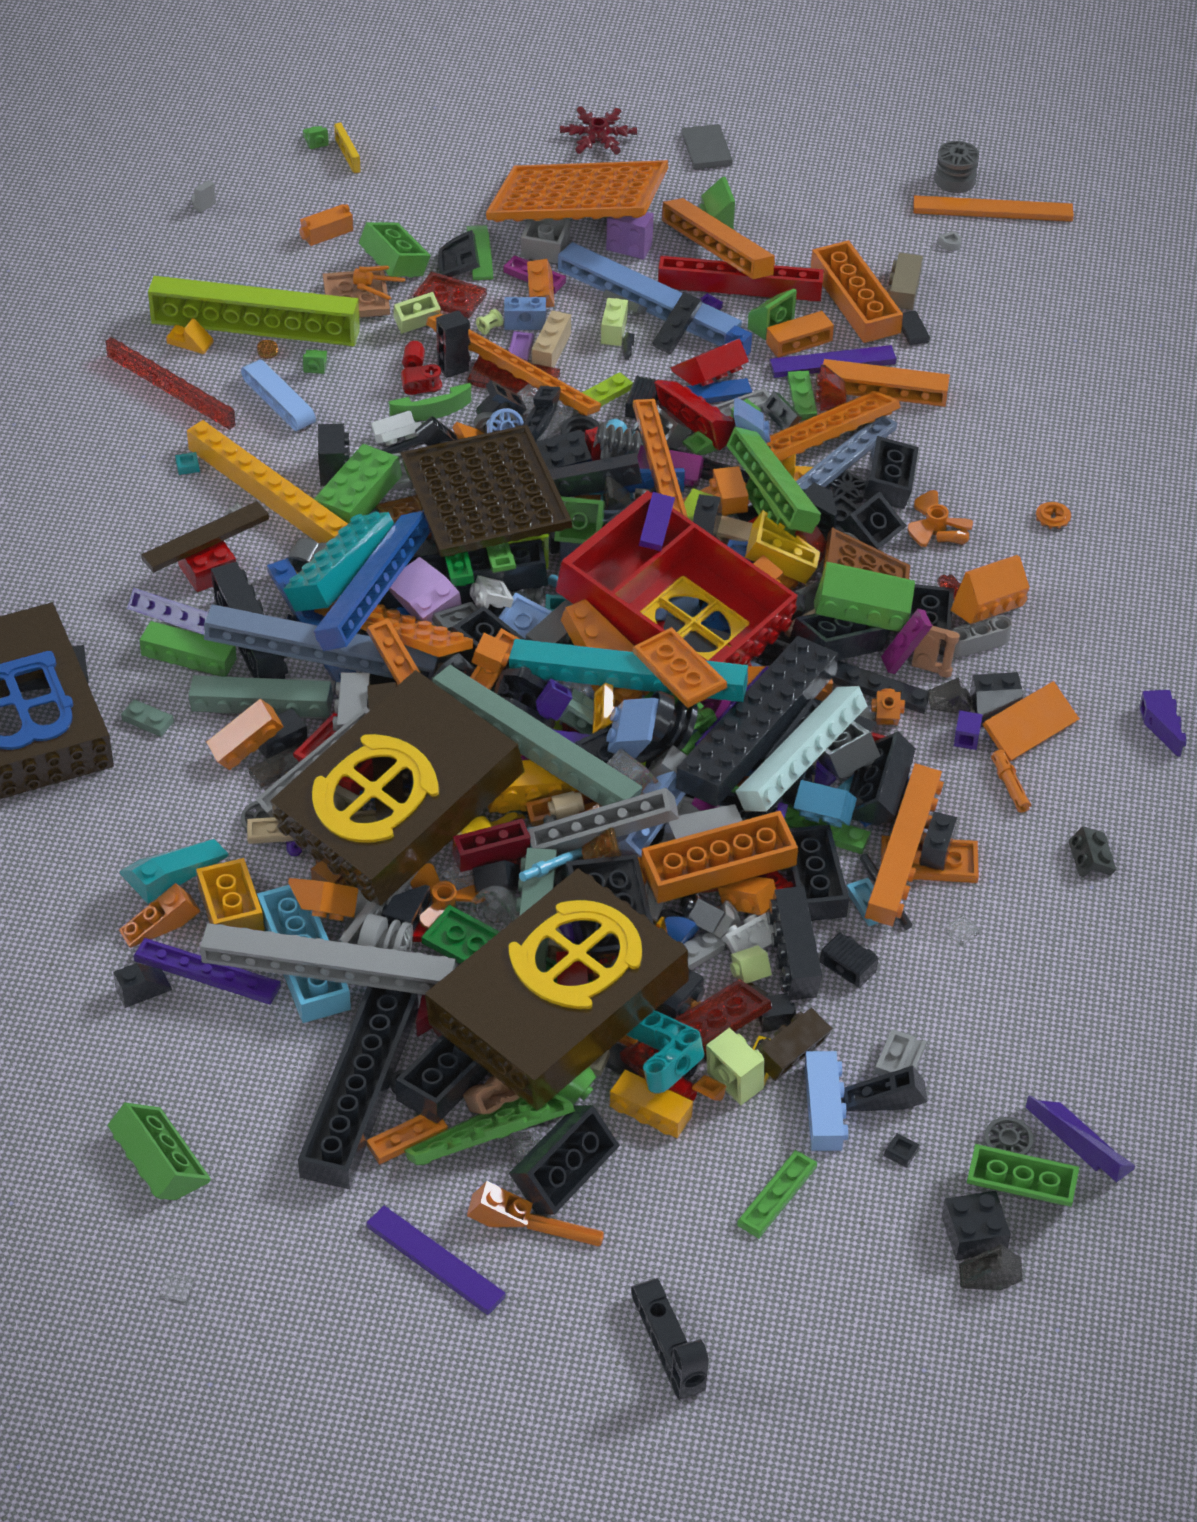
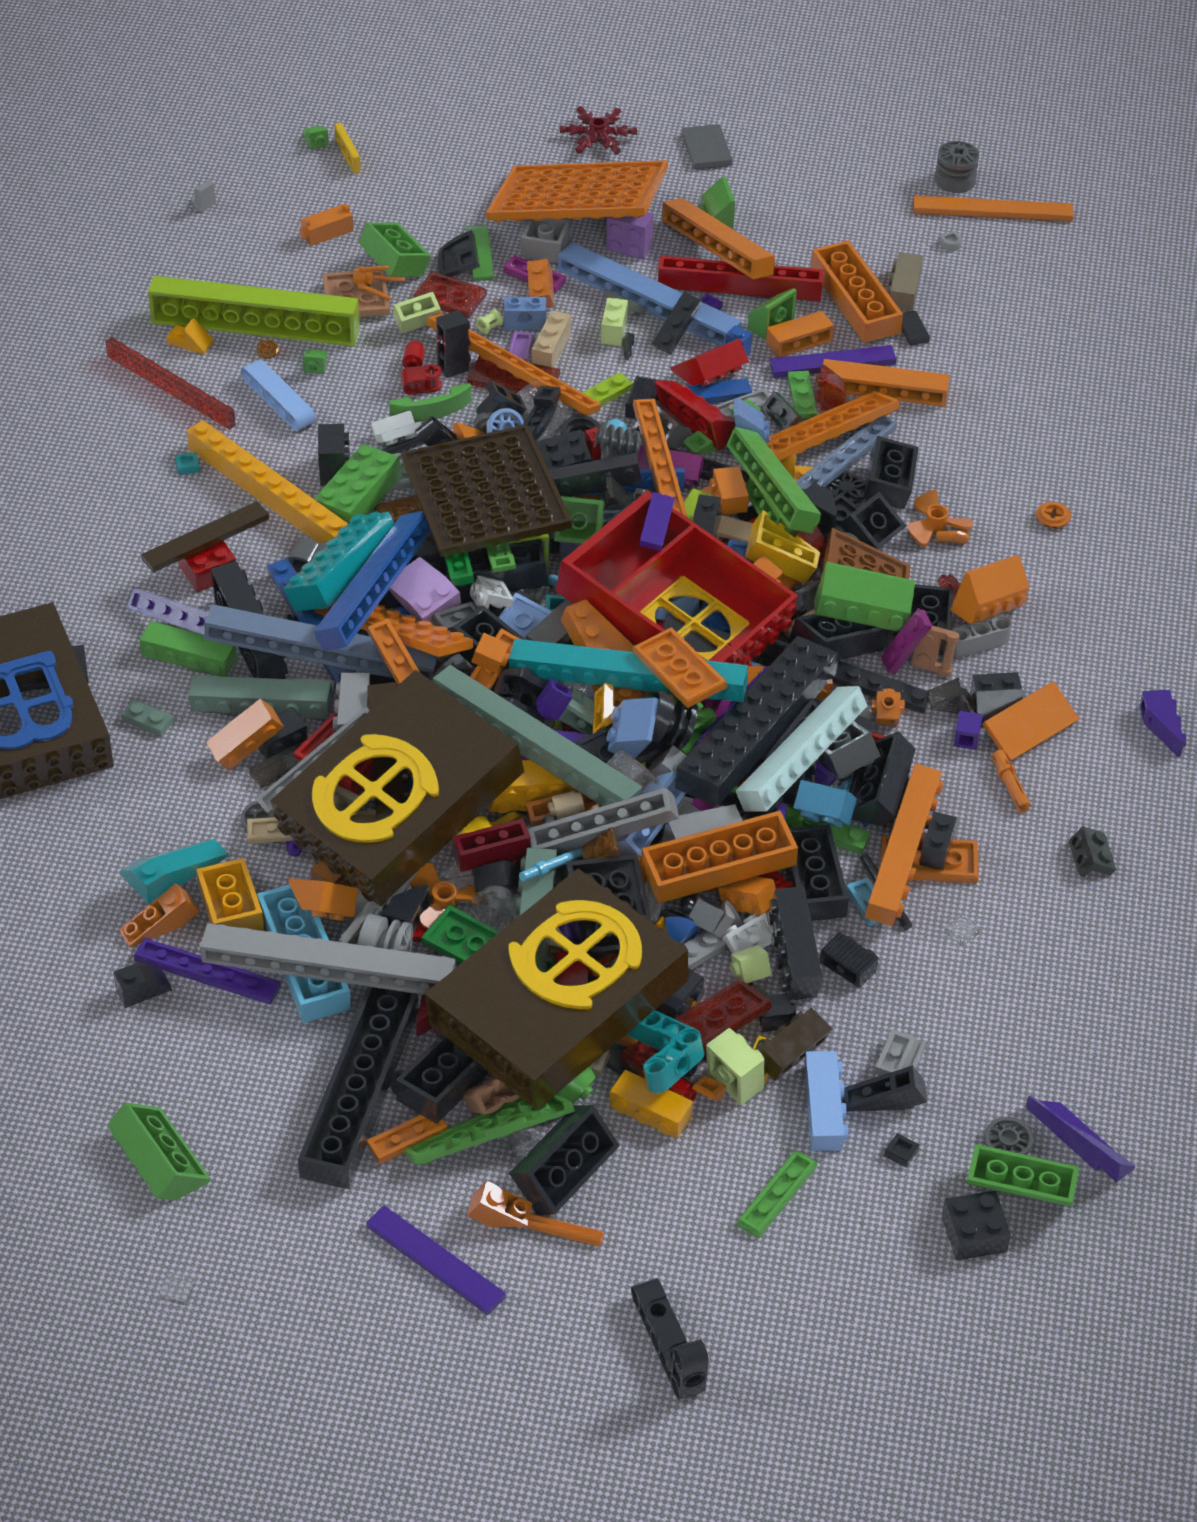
clear smoke slope [959,1244,1023,1290] -> none

